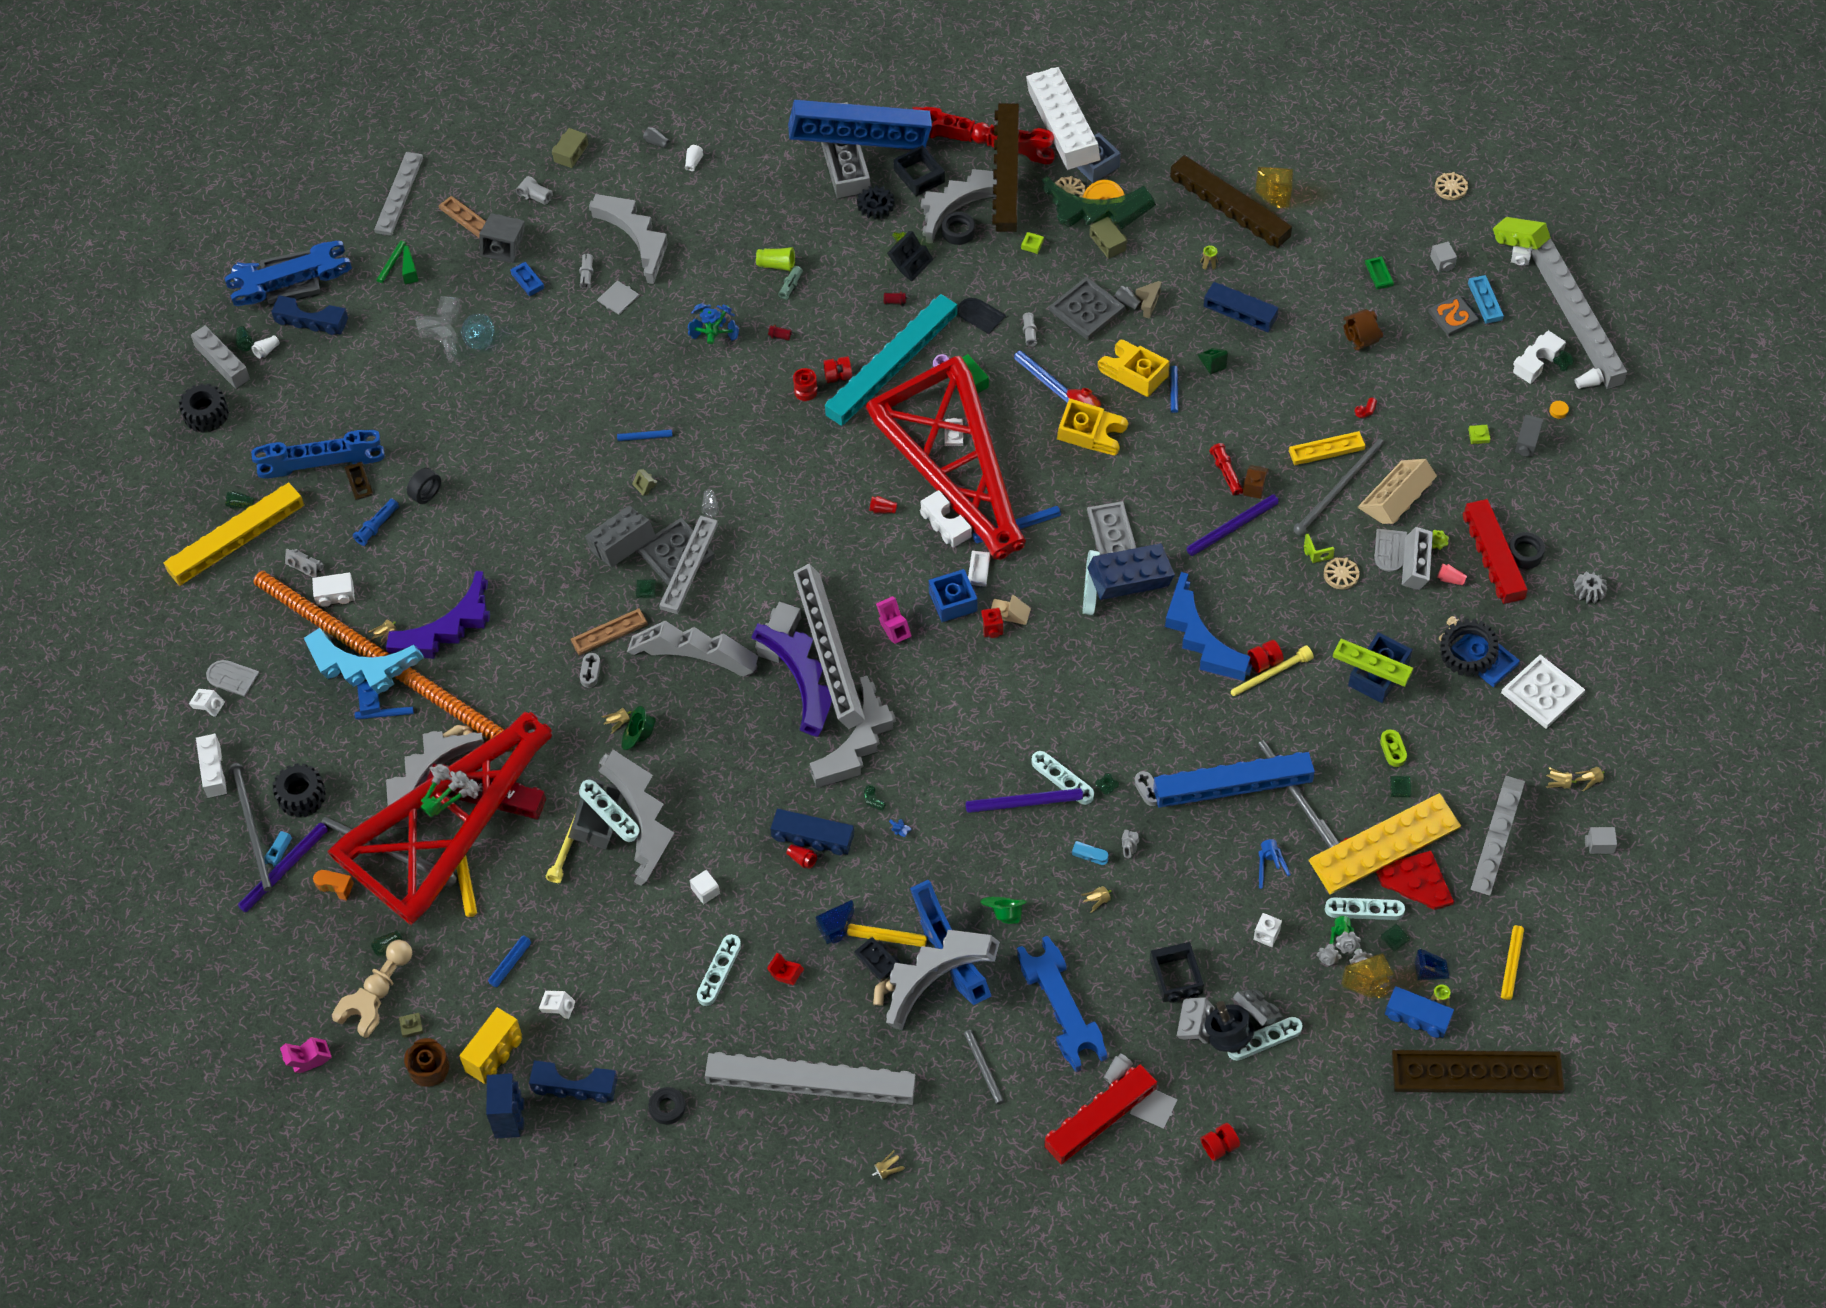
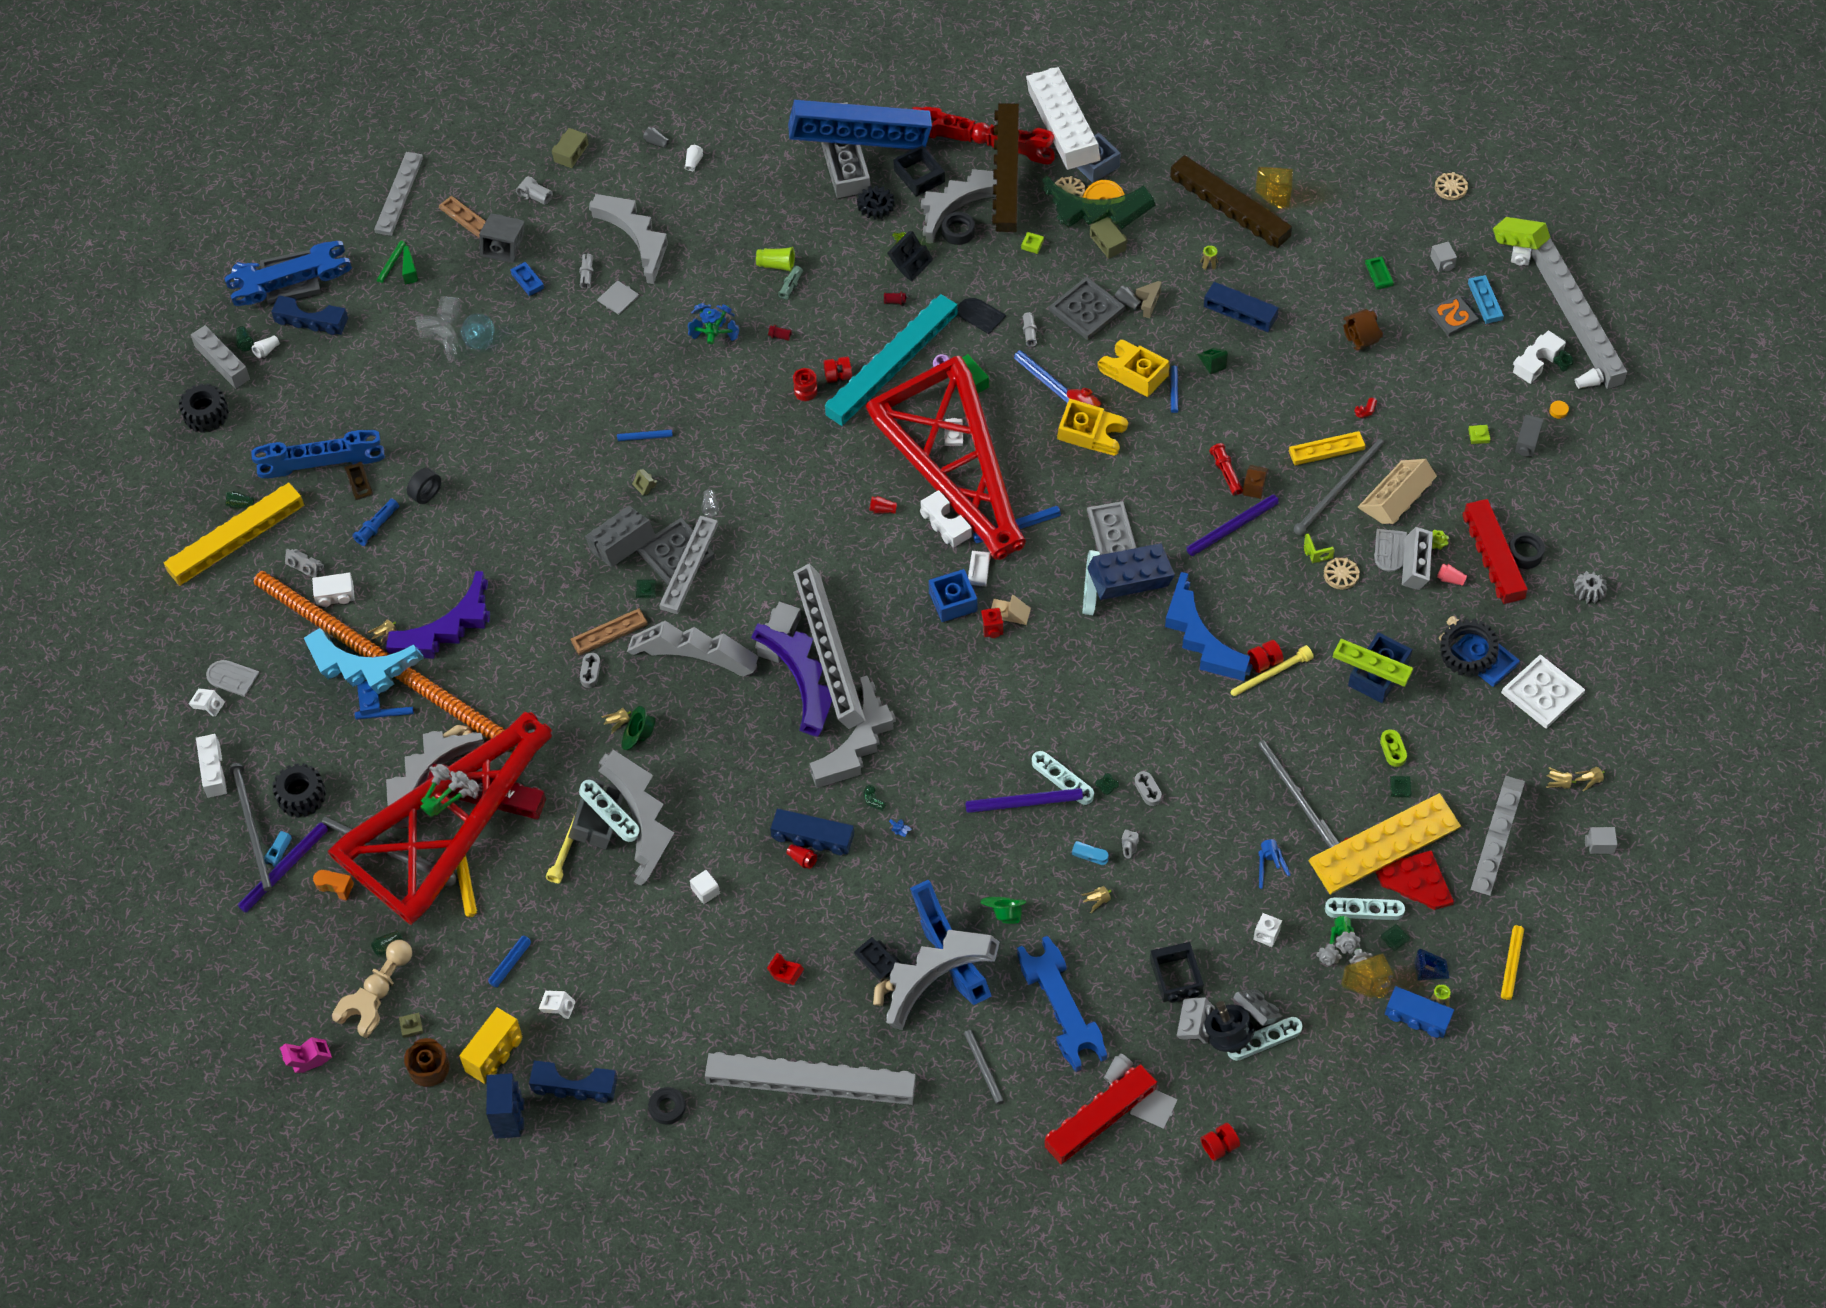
light aqua beam [697,934,741,1006] -> none
clear blue slope [815,900,854,944] -> none
yellow axle [847,924,927,947] -> none
pearl gold piece [872,1150,905,1179] -> none
dark pink brick [876,596,912,644] -> none
blue brick [1153,752,1315,808] -> none
dark brown plate [1392,1050,1564,1094] -> none

